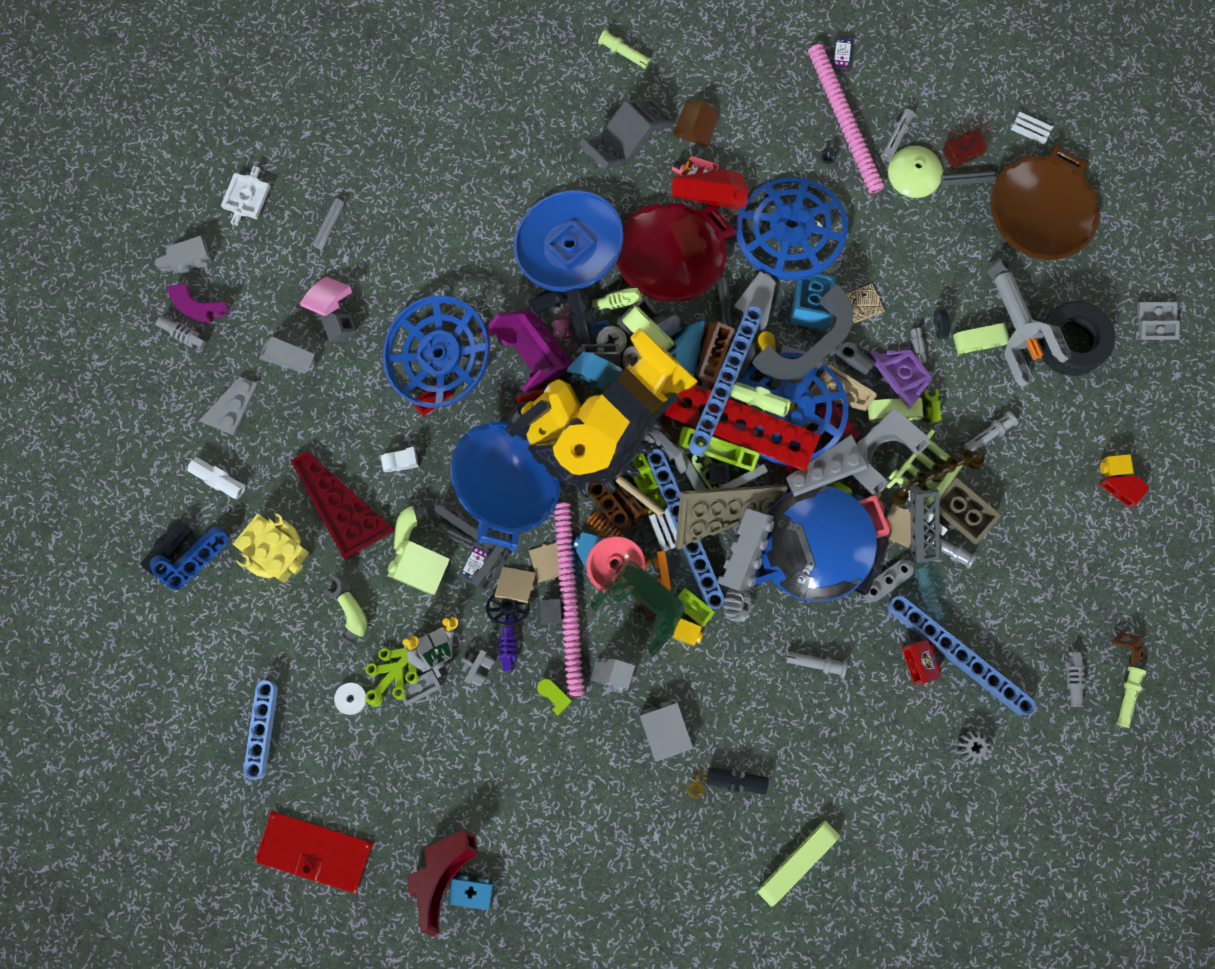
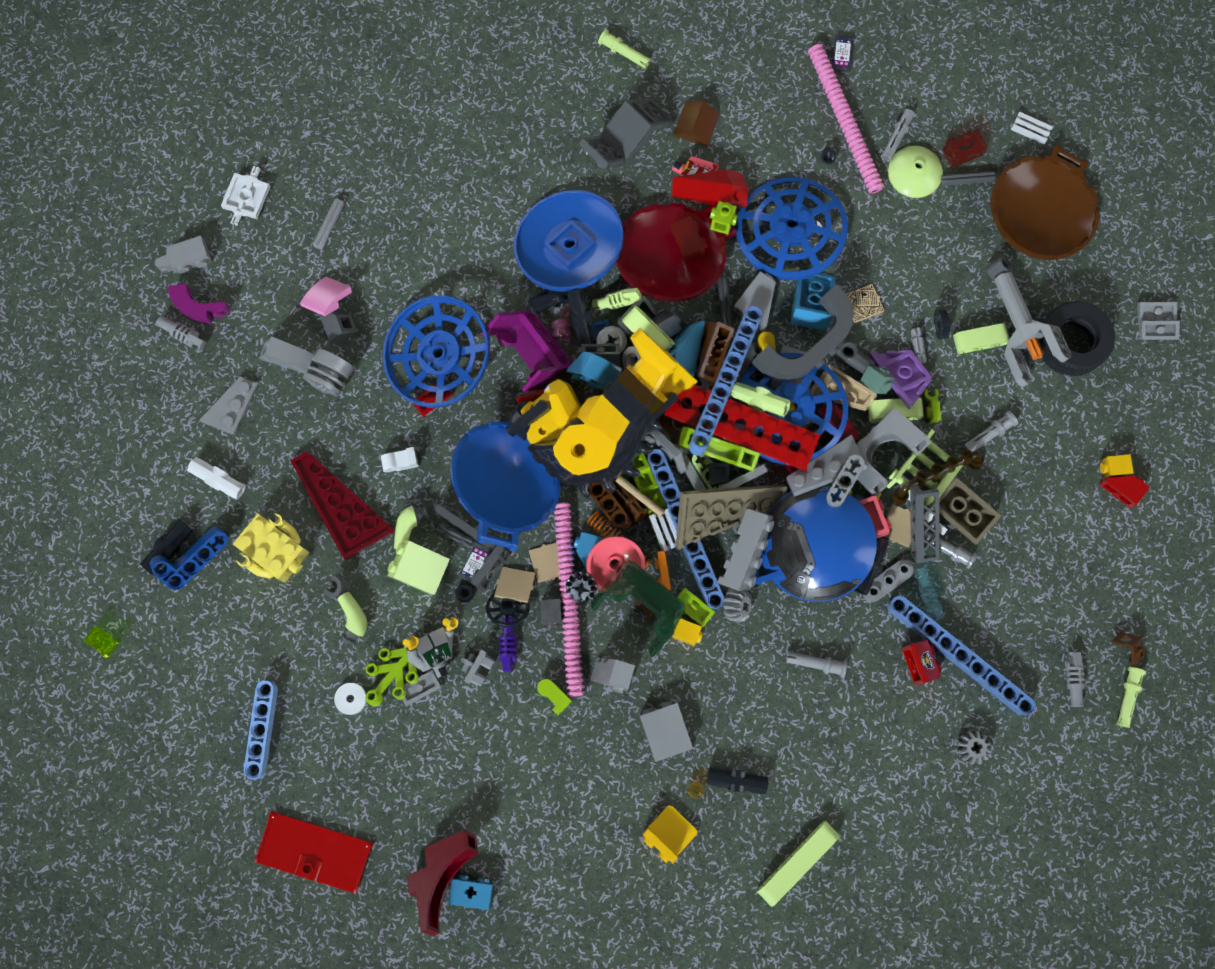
none -> clear neon green bracket [83,625,120,659]
none -> light grey wheel [303,349,353,396]
none -> black plate [455,583,475,603]
none -> black gear [566,572,597,603]
none -> yellow bracket [642,805,697,864]
none -> lime brick [710,201,738,235]
none -> light grey beam [826,455,864,507]
none -> sand green brick [859,365,895,394]

